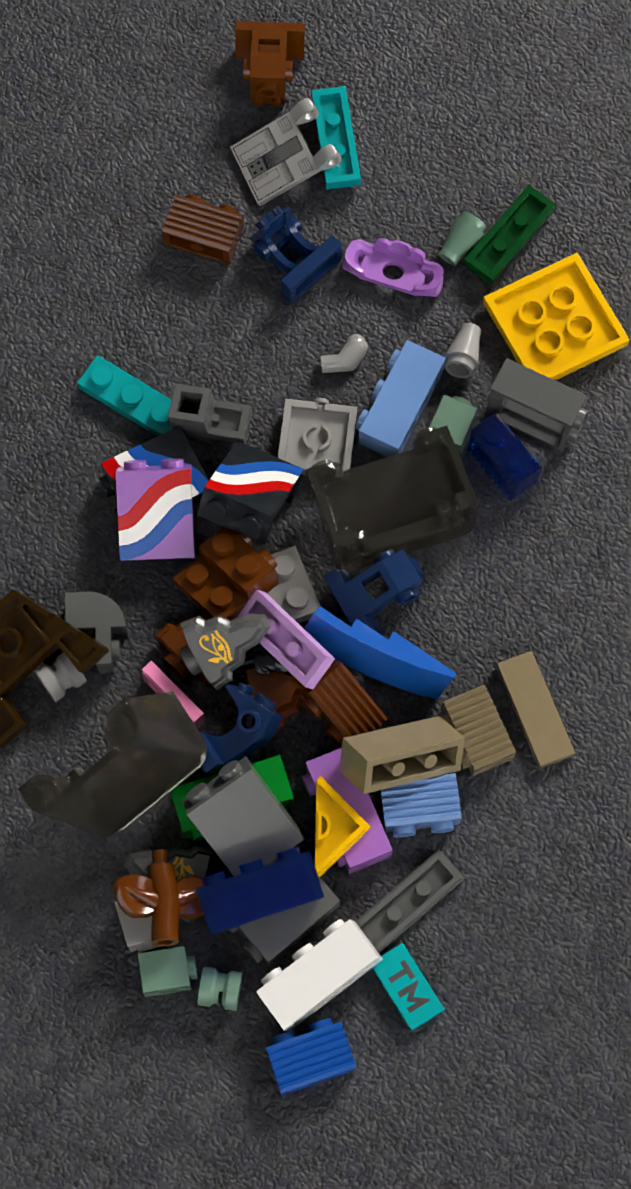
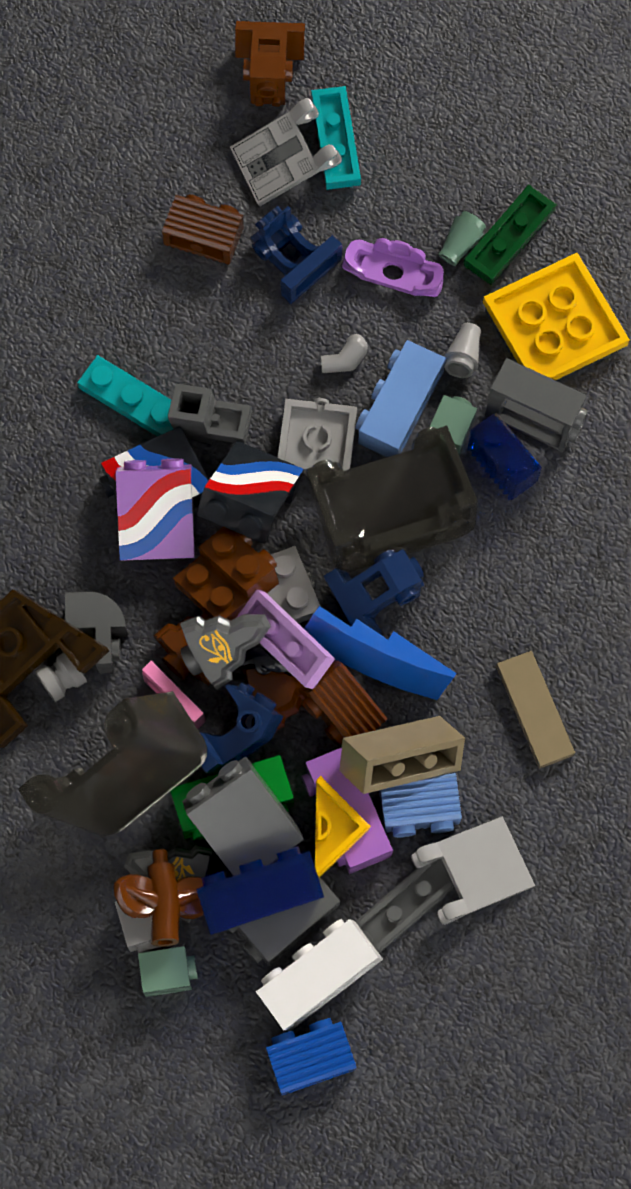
sand green wheel [198,966,243,1011] -> none
teal tile [372,943,445,1032] -> none
dark tan brick [438,685,516,777] -> none
none -> light grey flag [411,816,535,925]

